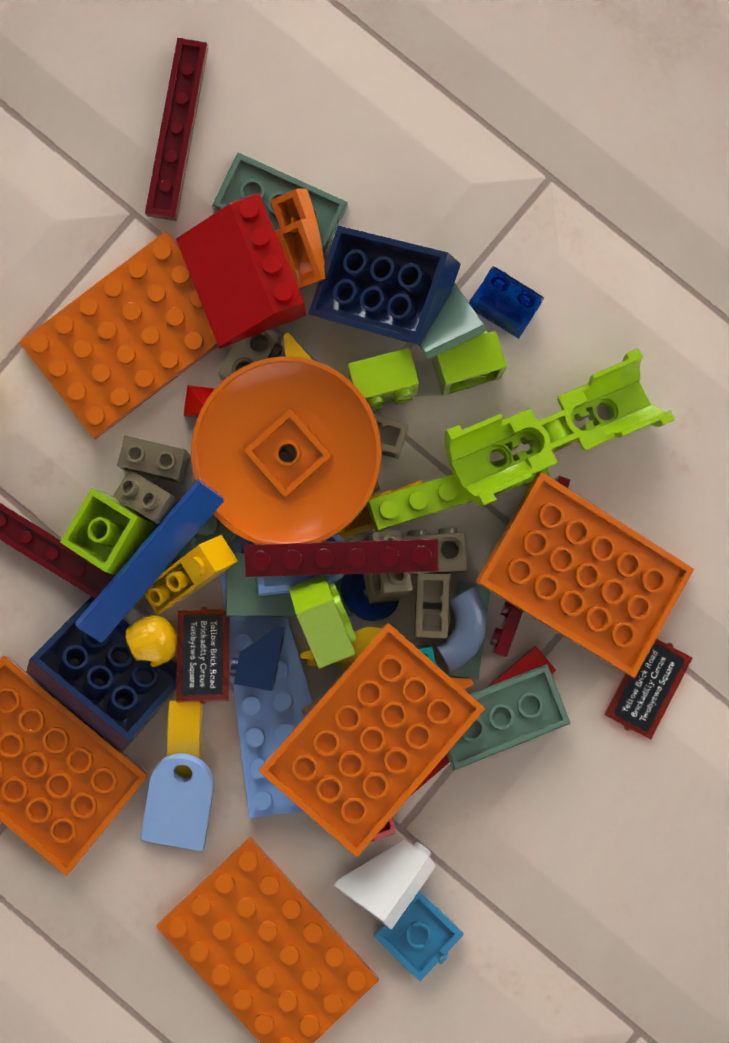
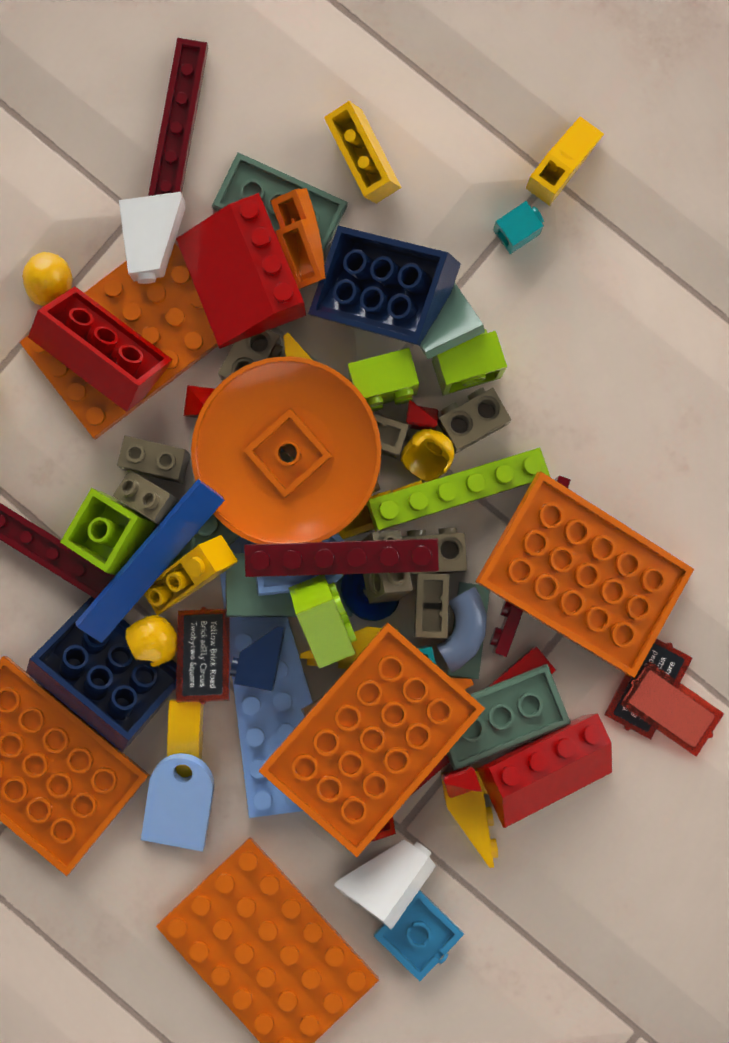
lime piece [445,348,675,506] -> none
clear blue bracket [469,266,544,339] -> none
none -> yellow hair [22,252,73,306]
none -> red slope [28,286,173,412]
none -> white slope [119,192,186,284]
none -> yellow brick [324,101,402,204]
none -> yellow hair [401,429,455,481]
none -> red slope [406,400,439,430]
none -> dark tan brick [438,388,512,454]
none -> yellow slope [441,768,499,868]
none -> red slope [442,765,482,798]
none -> red slope [476,713,612,828]
none -> teal brick [493,201,544,254]
none -> yellow slope [526,117,604,206]
none -> clear red piece [620,661,724,757]

